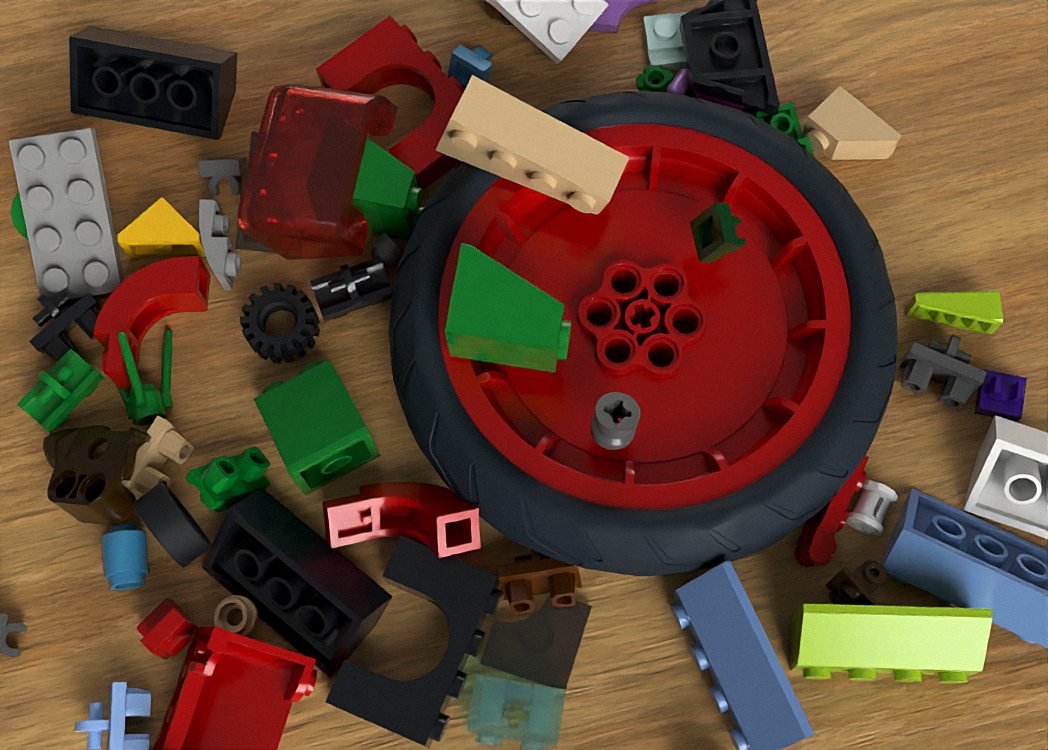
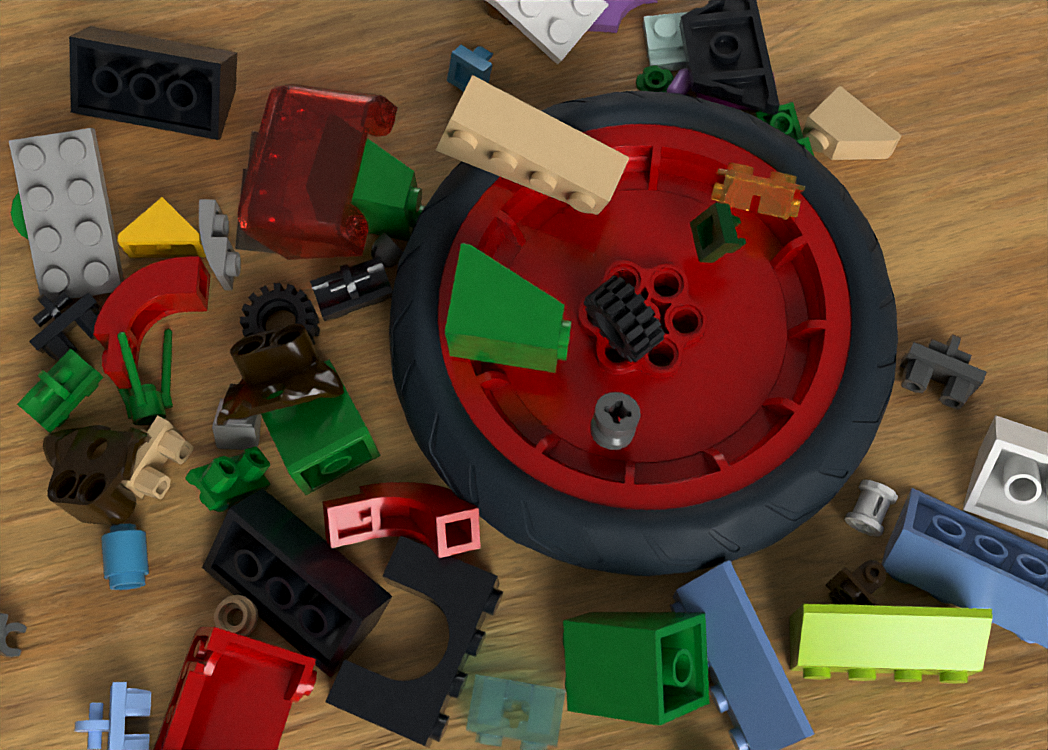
black tyre [133,482,211,567] -> none
red bracket [137,598,199,660] -> none
dark grey tile [199,157,248,196] -> none
red arch [316,16,465,191] -> none
clear smoke tile [480,593,592,693] -> none
reddish brown hips [497,549,582,615] -> none
red hinge [794,455,869,567] -> none
lime slope [905,290,1003,334] -> none
dark purple tile [974,369,1027,422] -> none
none -> light grey slope [212,398,261,450]
none -> dark brown piece [217,324,344,426]
none -> green slope [562,612,710,726]
none -> black tyre [583,276,664,363]
none -> clear yellow hinge [711,163,805,220]

